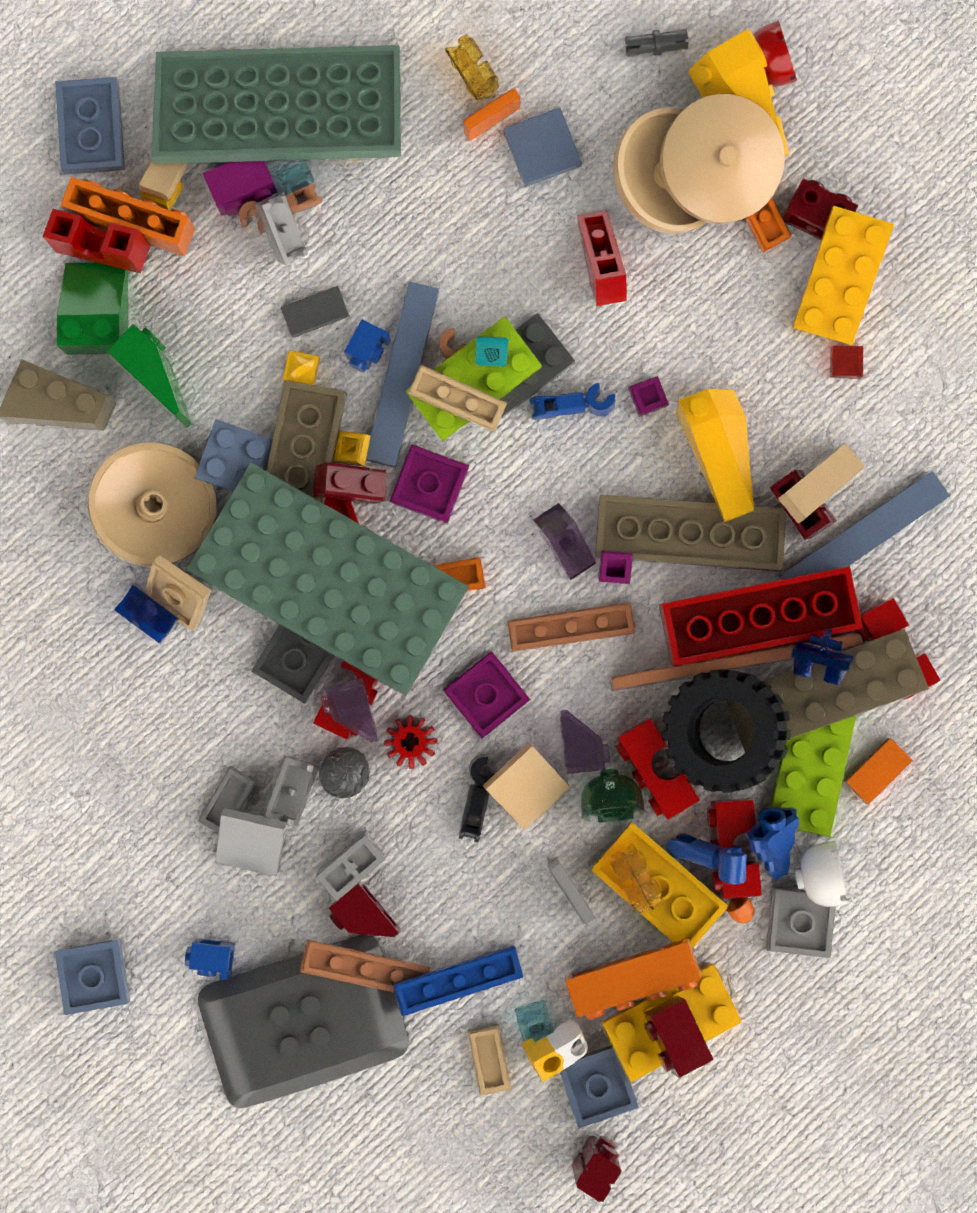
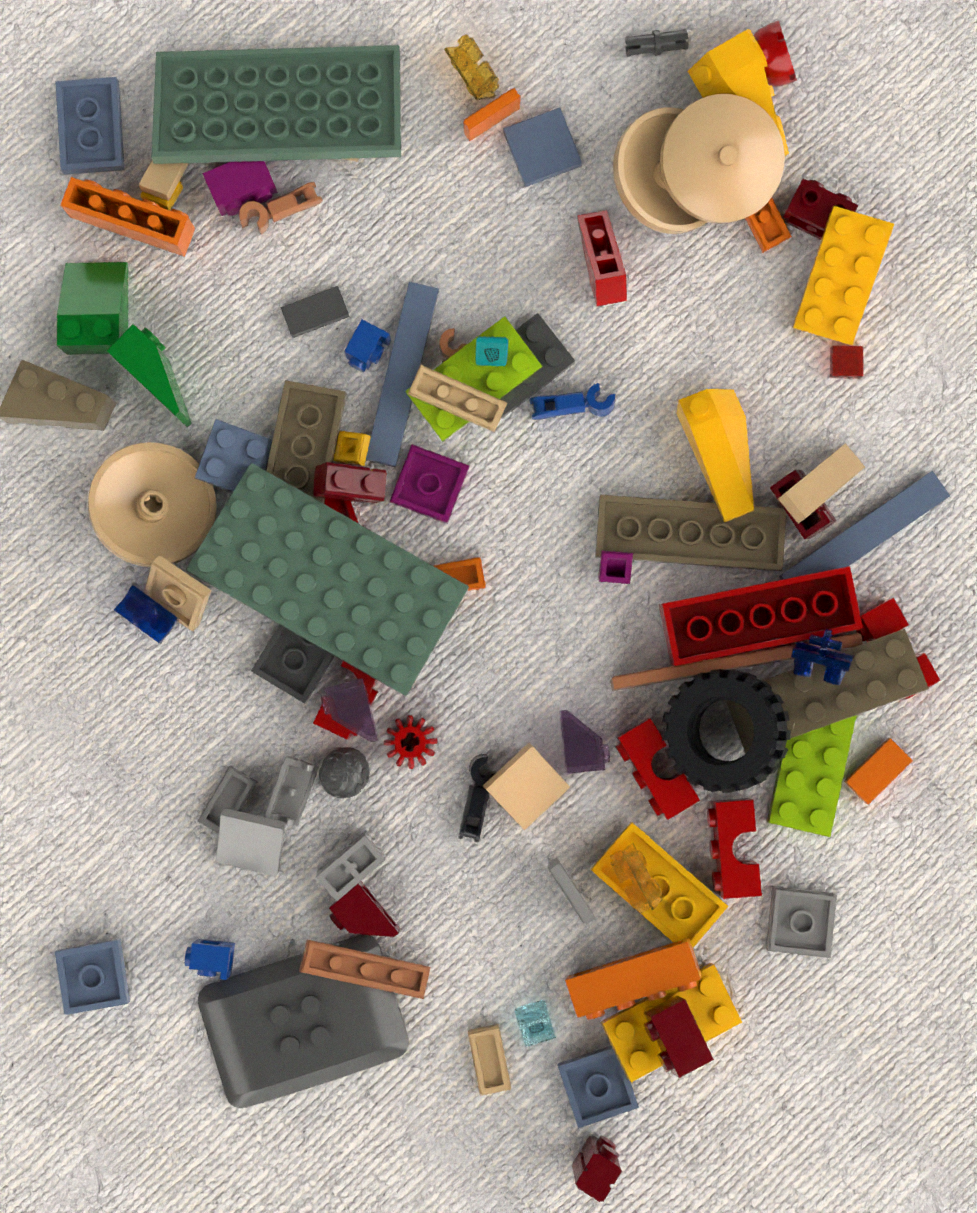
red arch [43,209,150,274] -> none
light grey hinge [254,192,308,265] -> none
clear light blue slope [278,161,314,194] -> none
yellow tile [282,350,320,386] -> none
blue tile [393,946,523,1016] -> none
magenta tile [443,651,531,739] -> none
nougat tile [507,602,635,652] -> none
leg [521,1021,588,1082] -> none
clear purple slope [533,503,596,580] -> none
clear green cylinder [580,769,645,823] -> none
magenta tile [628,376,669,417] -> none
blue piece [666,833,747,884] -> none
orange hinge [726,897,755,924] -> none
blue rock [747,807,799,880] -> none
white cylinder [795,841,848,907] -> none

